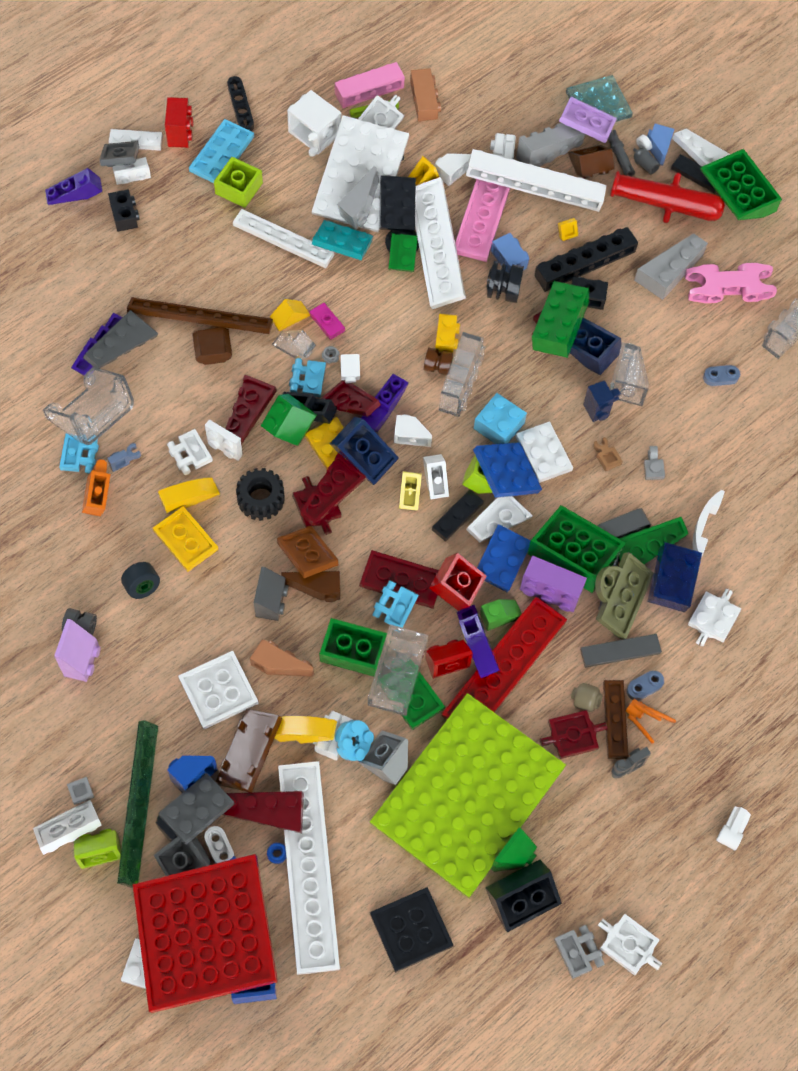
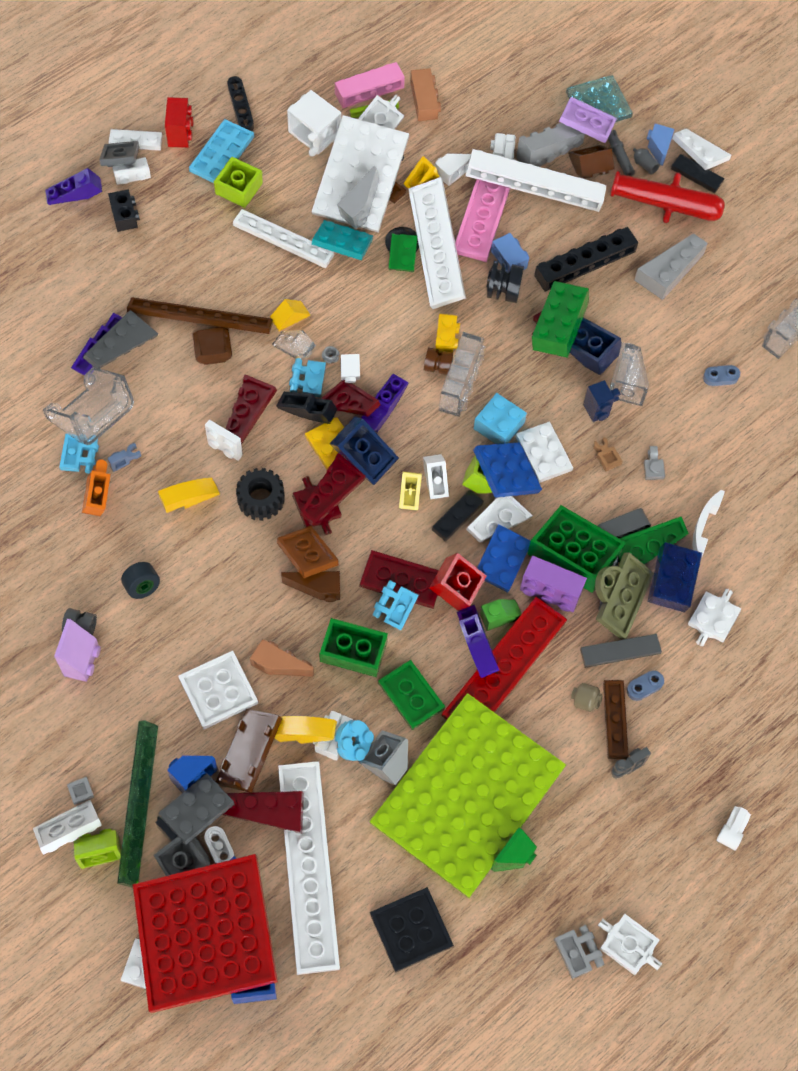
yellow plate [152,506,219,572] -> none
white plate [167,429,213,475] -> none
dark grey slope [254,567,289,621] -> none
green slope [261,394,317,446] -> none
blue plate [267,843,287,864] -> none
dark pink plate [309,303,345,340] -> none
clear brick [368,625,429,716] -> none
black plate [379,176,416,231] -> none
white slope [394,414,432,447] -> none
red slope [425,639,473,679] -> none
black slope [485,859,562,932] -> none
dark red plate [540,710,607,759] -> none
yellow tile [558,218,579,241] -> none
black brick [571,277,608,310] -> none
orange plant [626,699,676,743] -> none
white tile [636,134,652,151] -> none
bright pink piece [685,263,777,303] -> none
green slope [700,149,782,220] -> none

